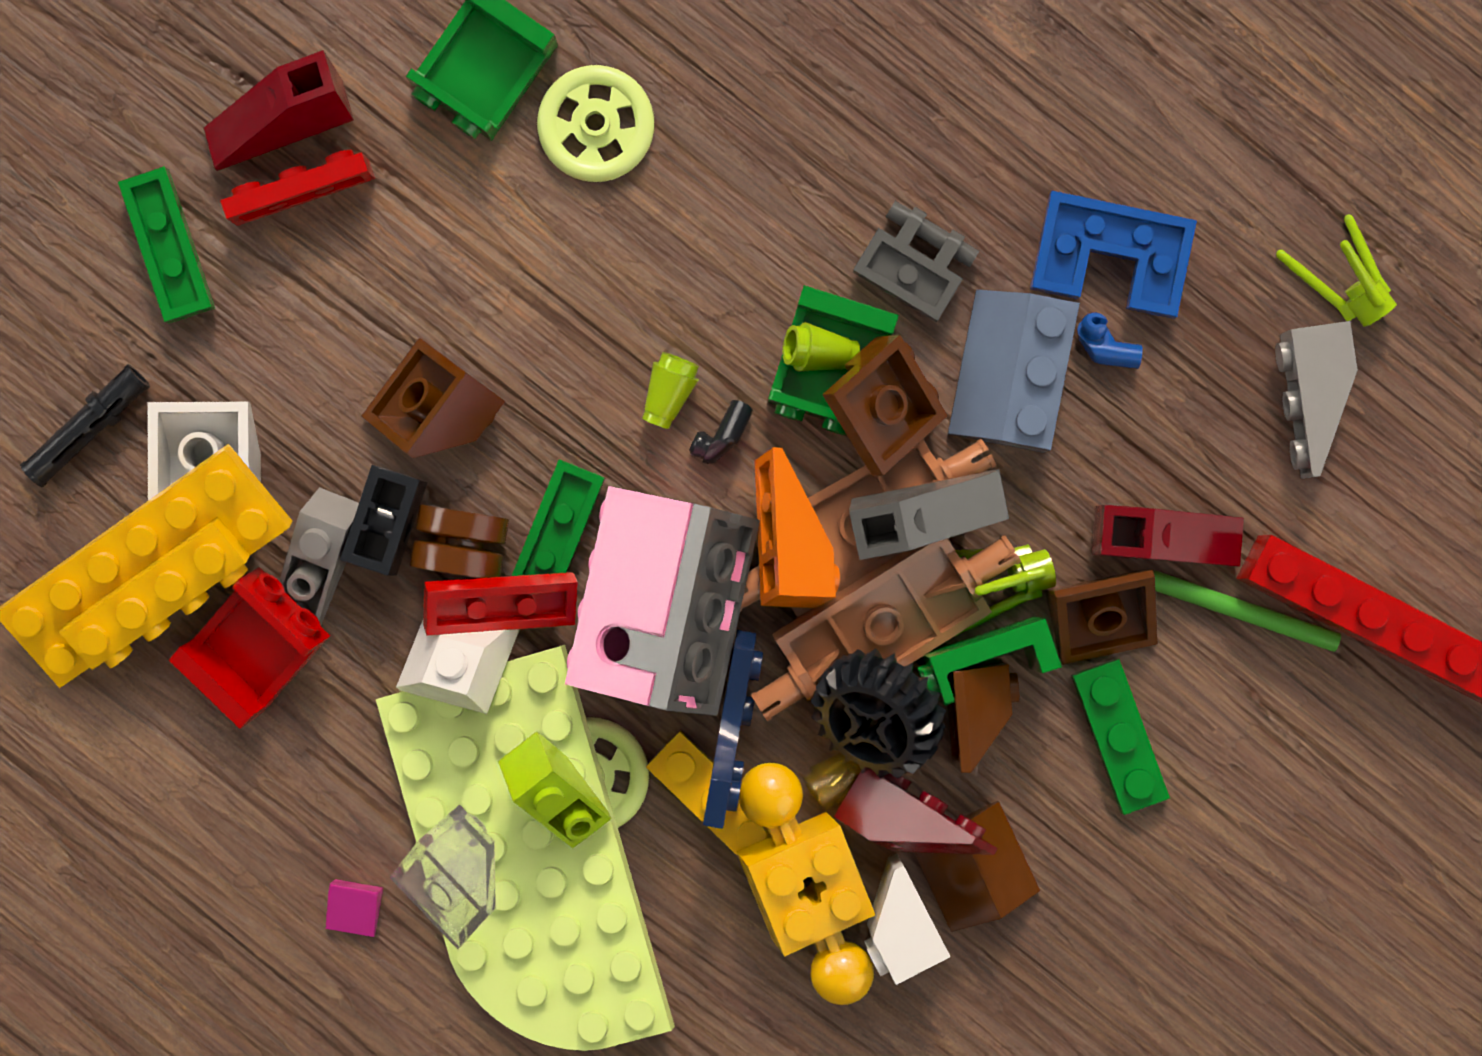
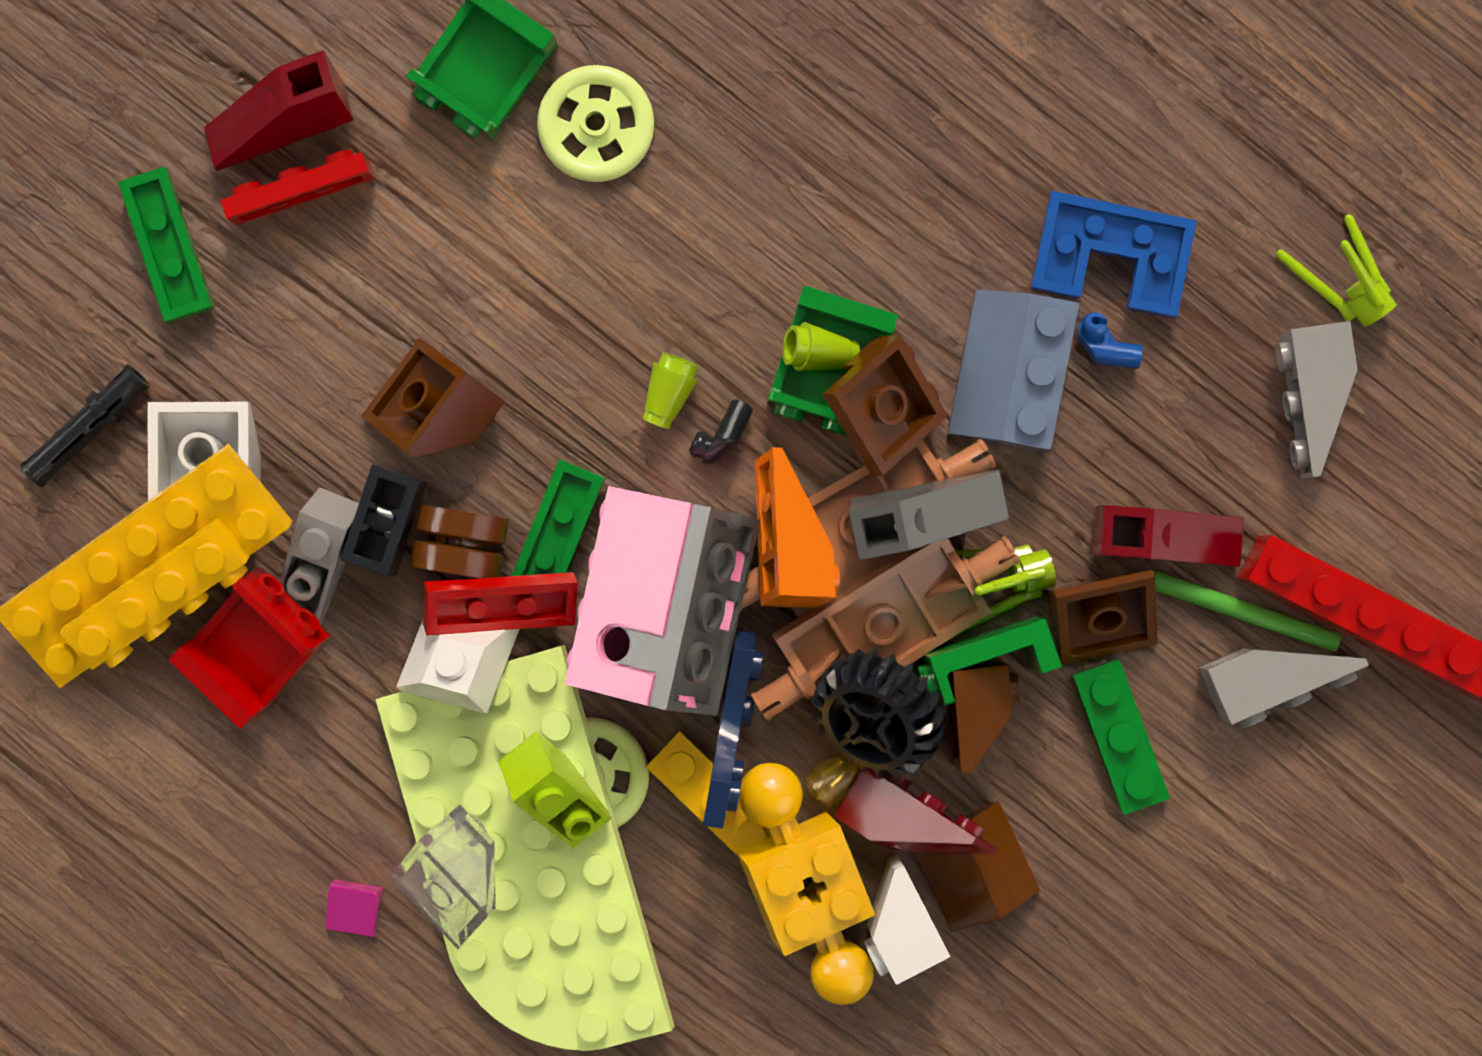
dark grey plate [853,200,979,322] -> none
none -> light grey slope [1198,648,1369,728]

